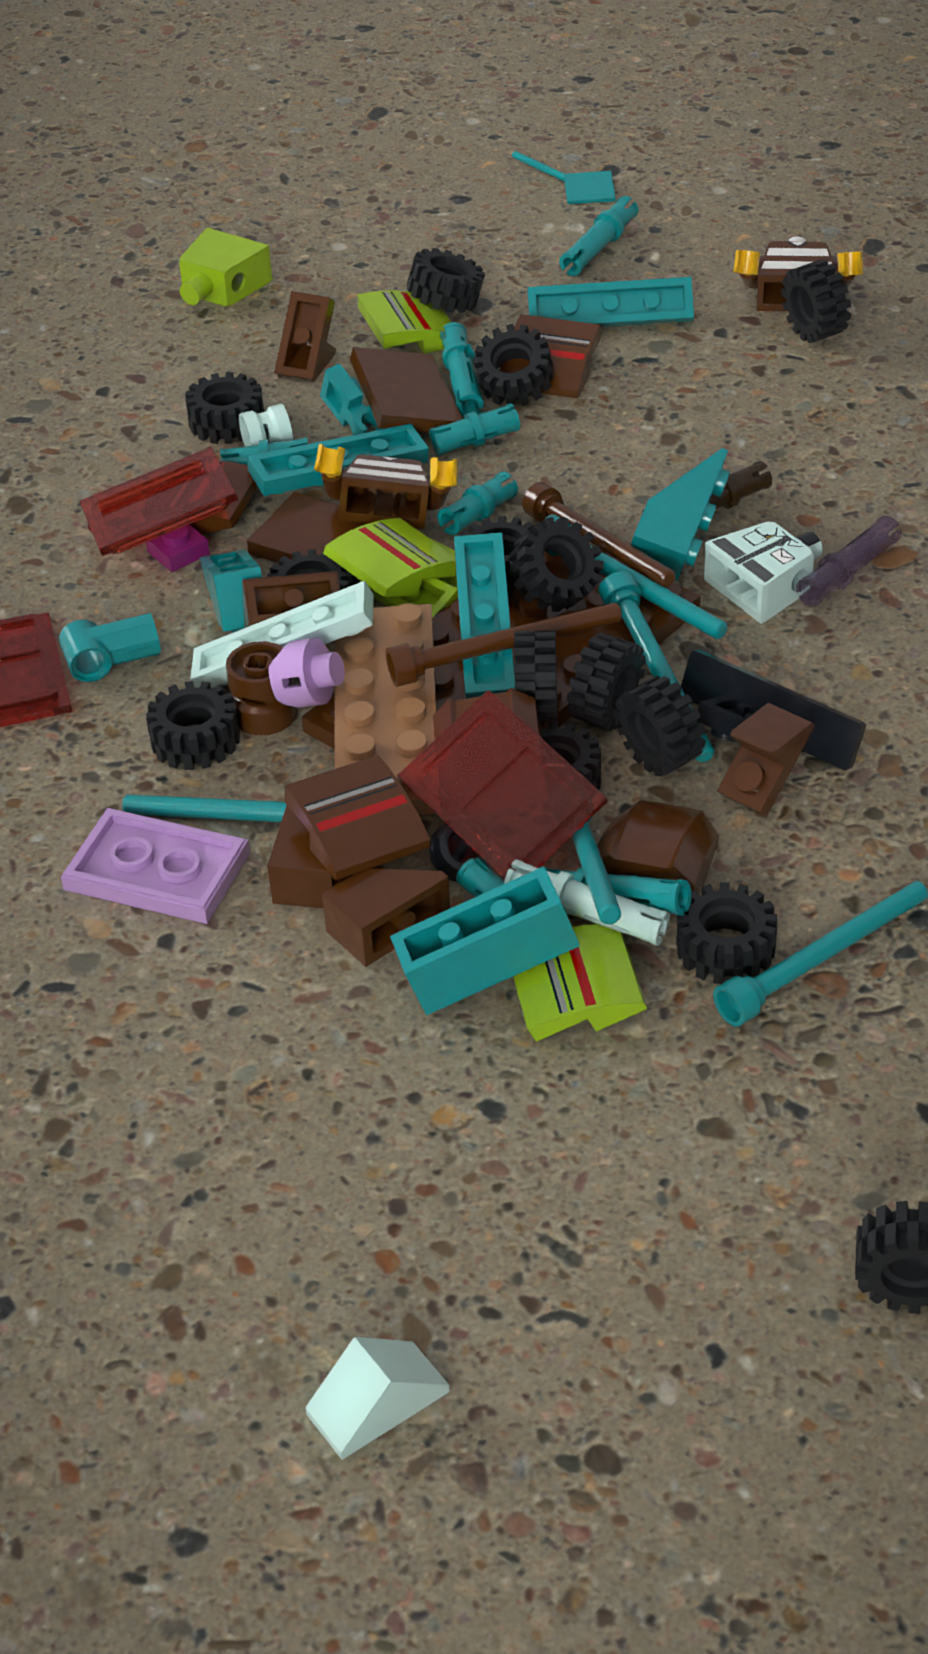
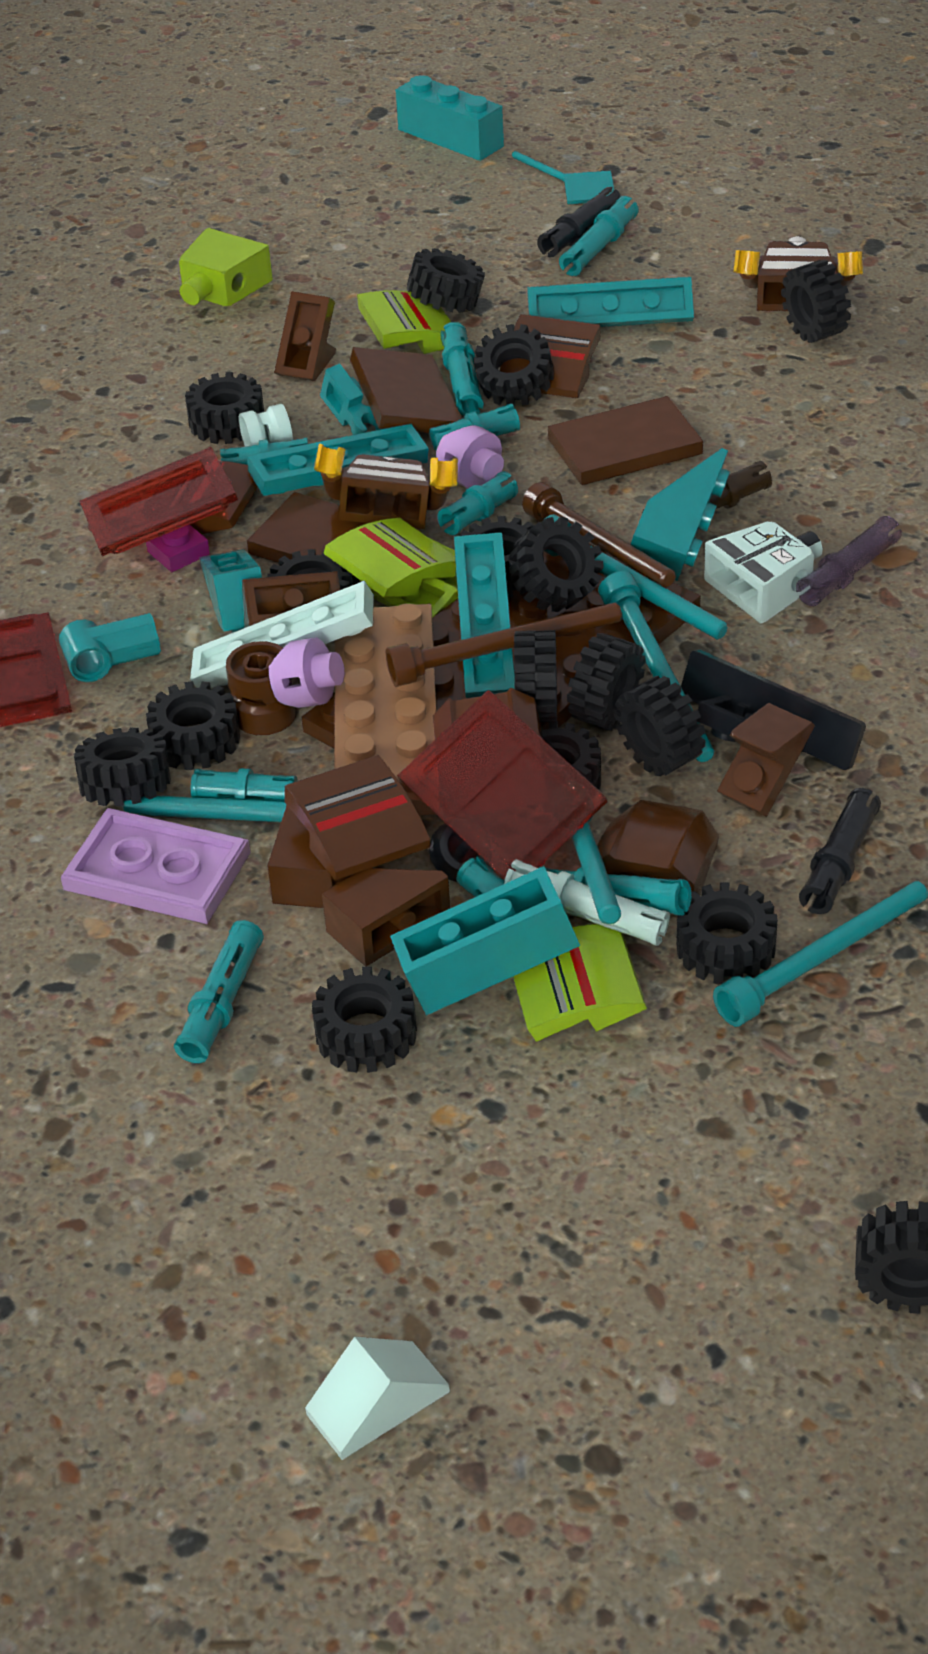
none -> black tyre [74,728,171,806]
none -> teal pin [174,920,264,1063]
none -> teal pin [191,768,298,802]
none -> black tyre [312,967,417,1073]
none -> teal brick [395,75,504,161]
none -> lavender piece [436,426,504,488]
none -> black pin [537,187,621,257]
none -> reddish brown tile [548,396,703,485]
none -> black pin [799,788,881,914]

